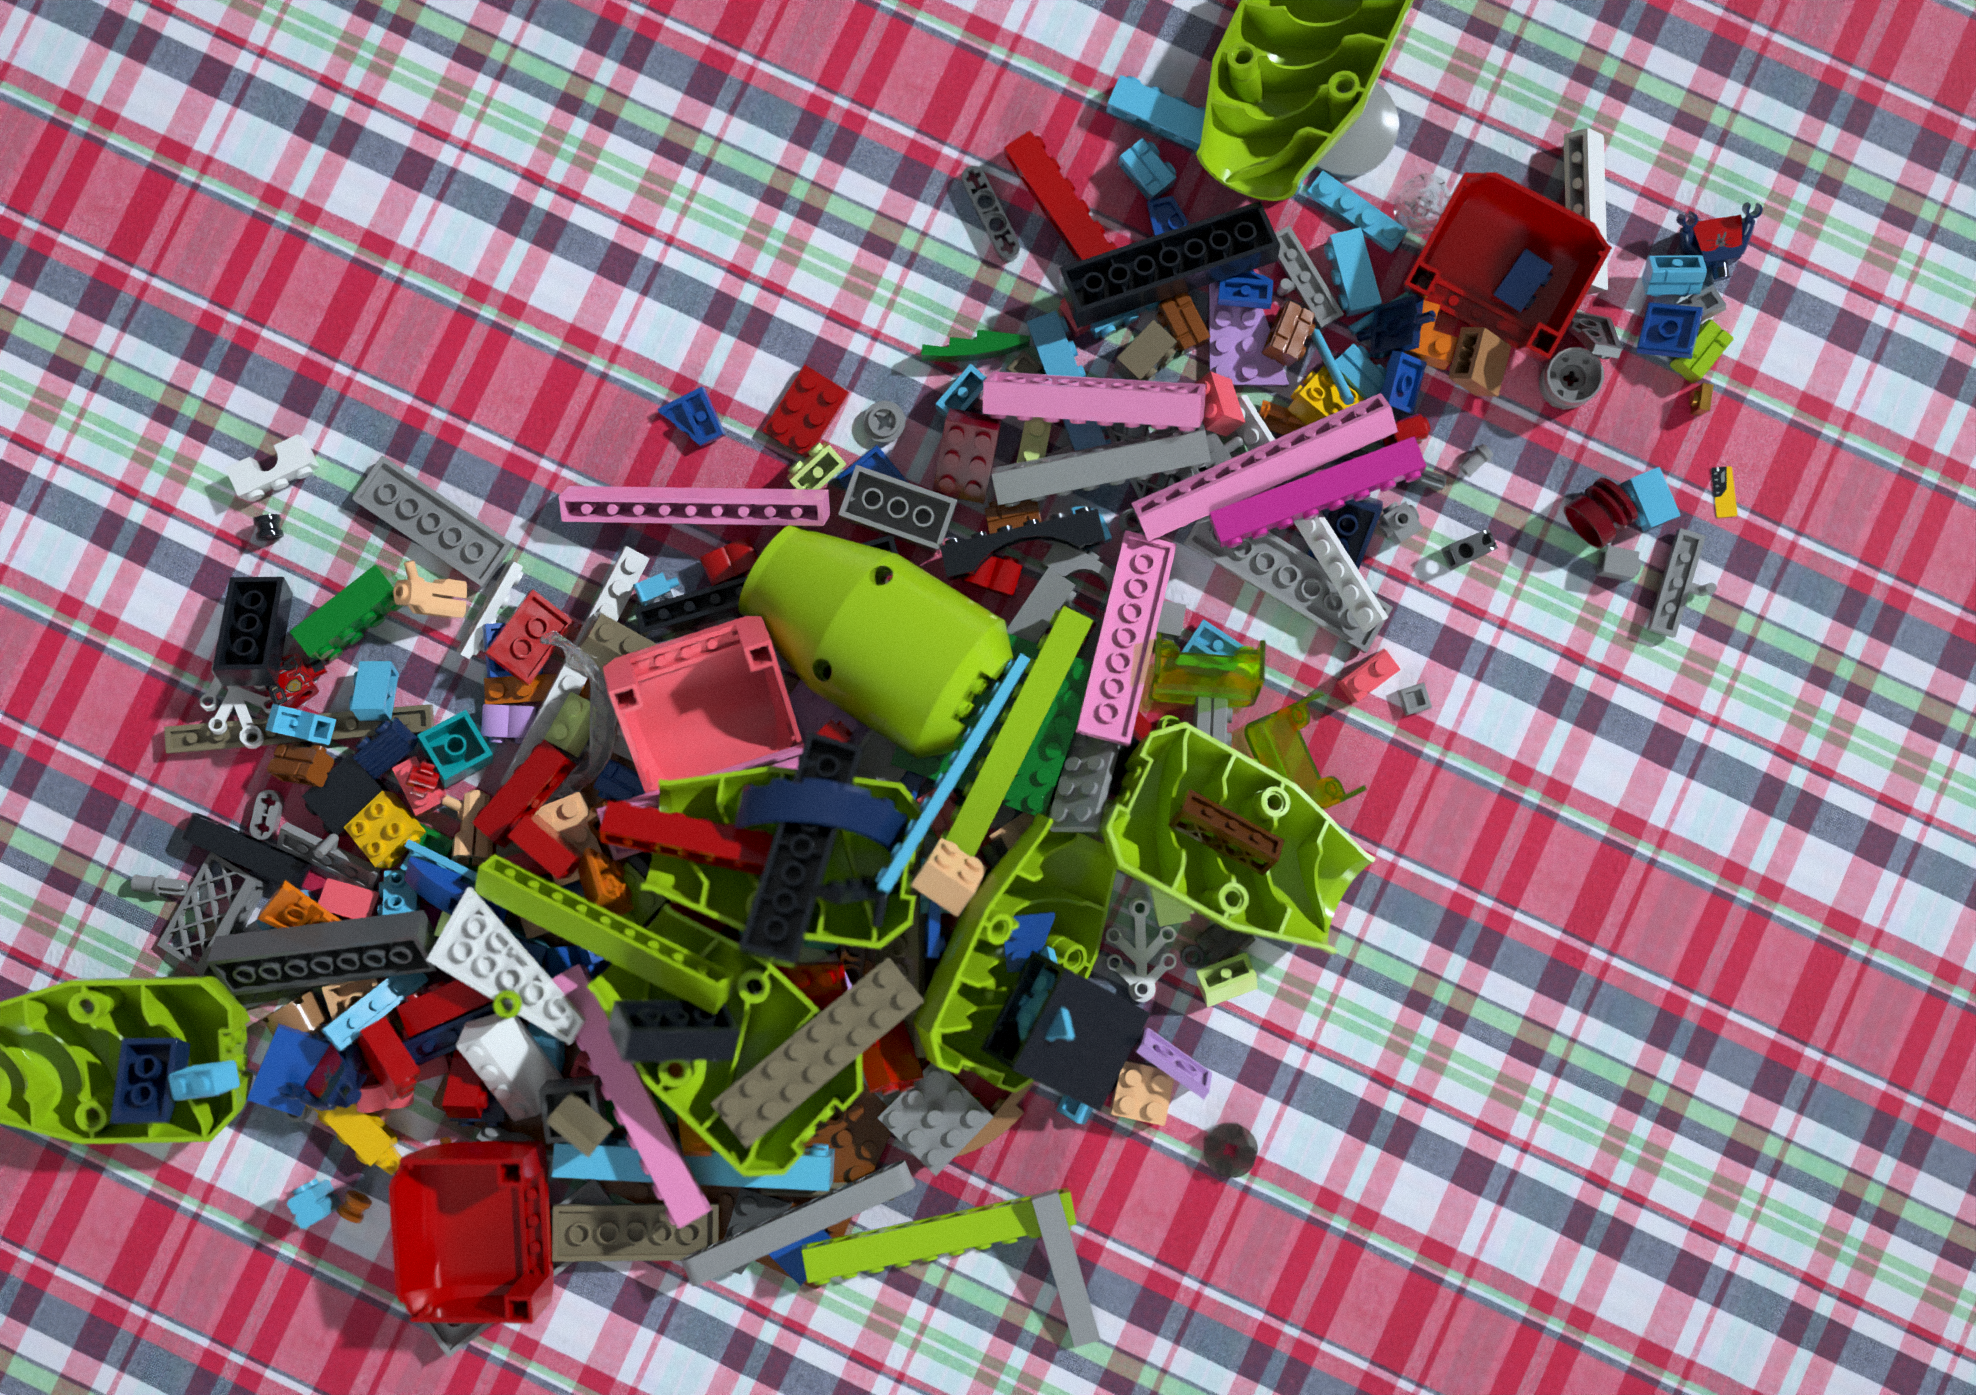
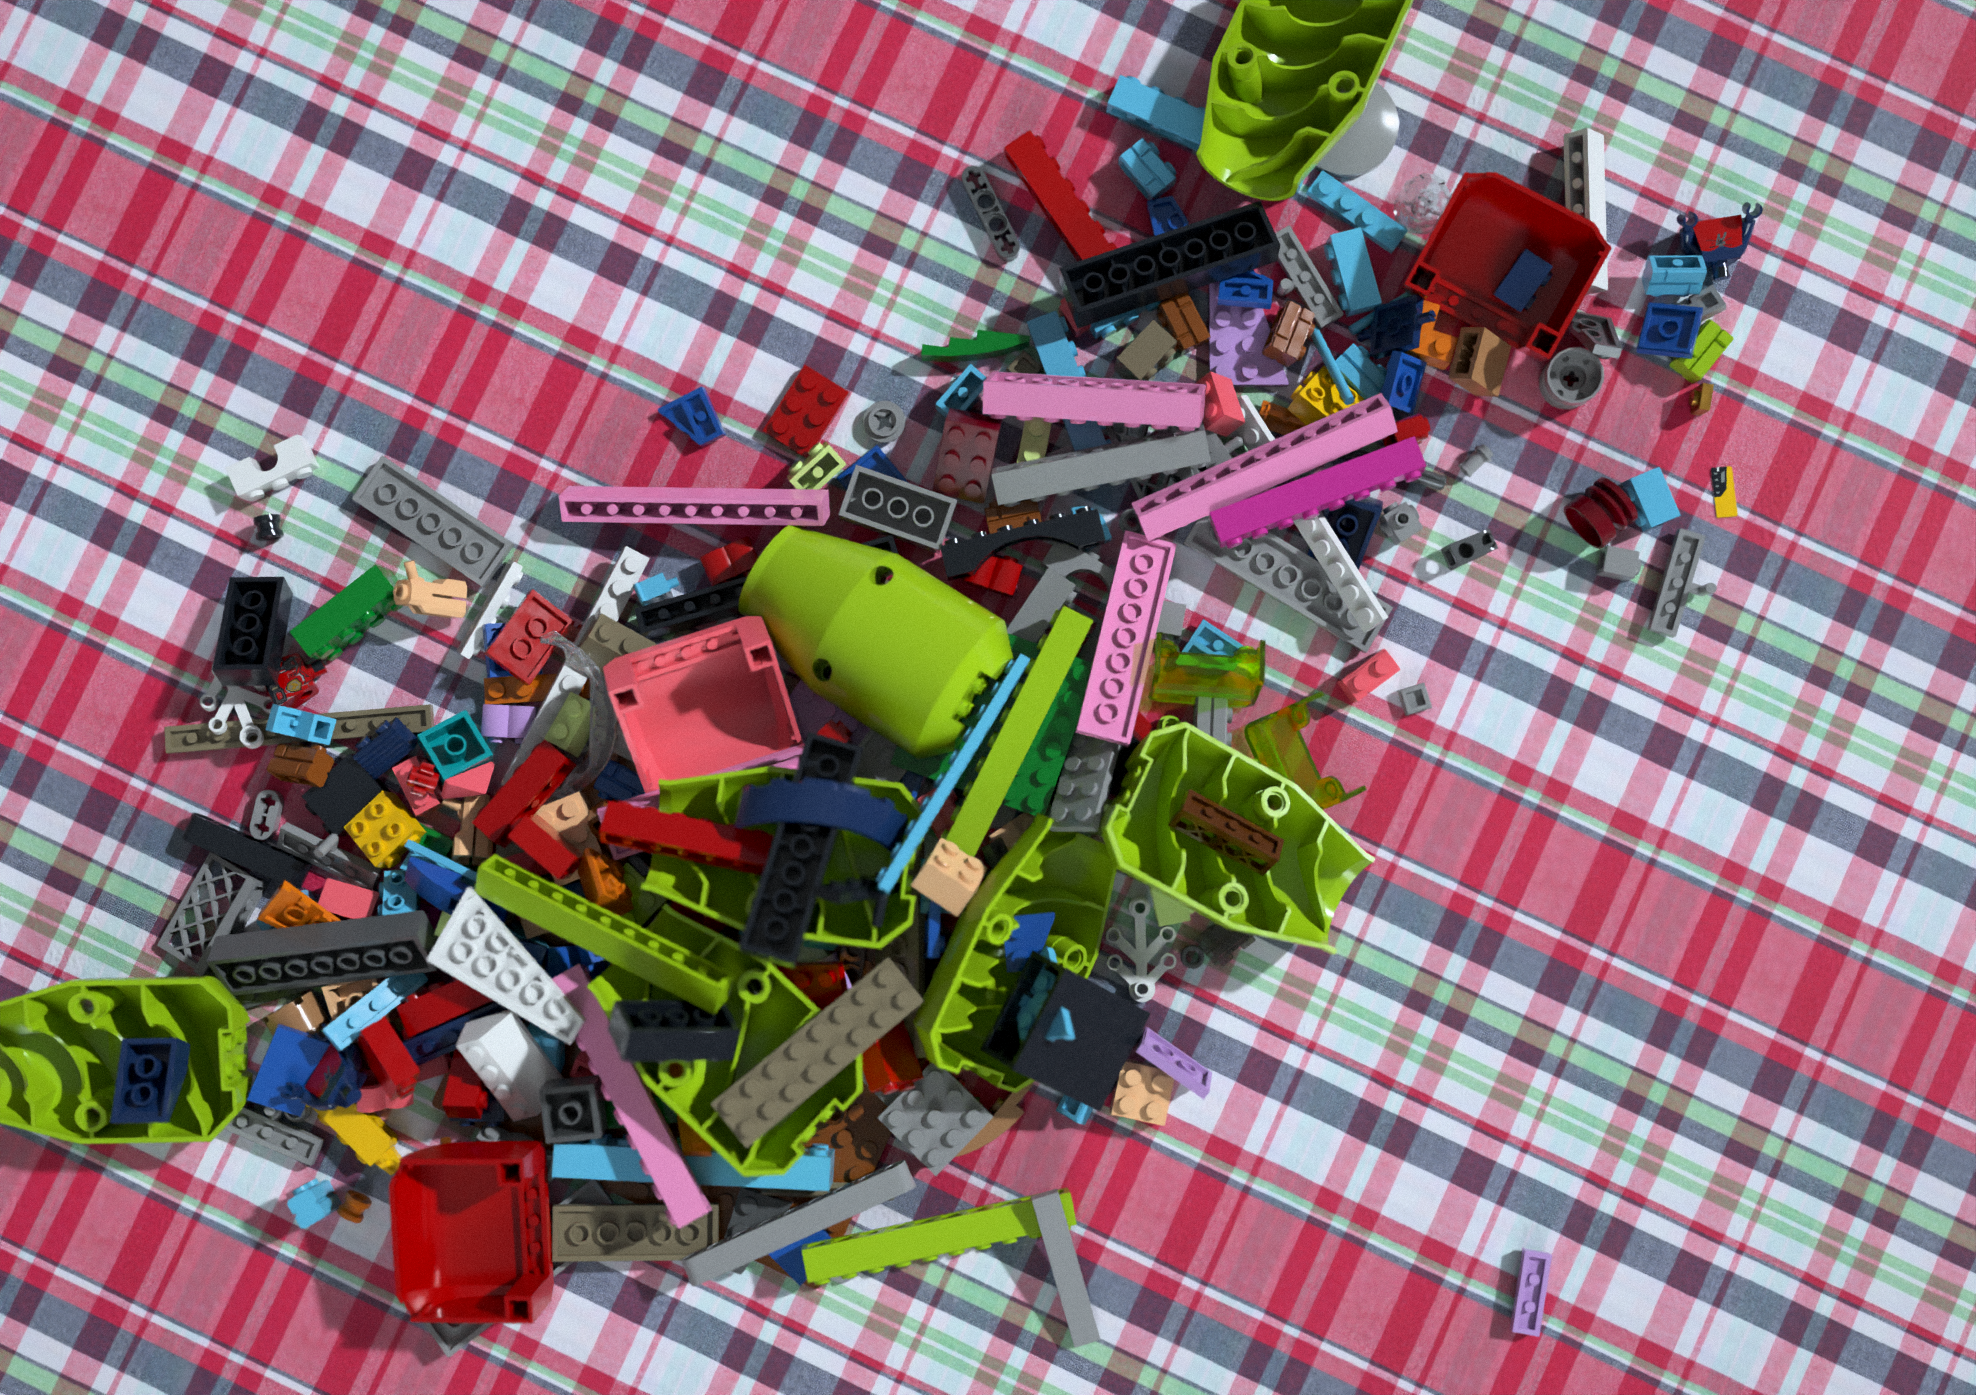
light grey axle [131,874,189,896] -> none
medium azure brick [168,1060,240,1101] -> none
medium azure brick [349,661,399,721] -> none
lime plate [493,990,522,1019] -> none
dark tan panel [546,1091,613,1157] -> none
yellowish green brick [1196,952,1258,1008] -> none
clear smoke plate [1203,1122,1258,1178] -> none
none -> light grey plate [224,1105,325,1166]
none -> coral slope [441,761,495,799]
none -> lavender plate [1510,1248,1552,1337]

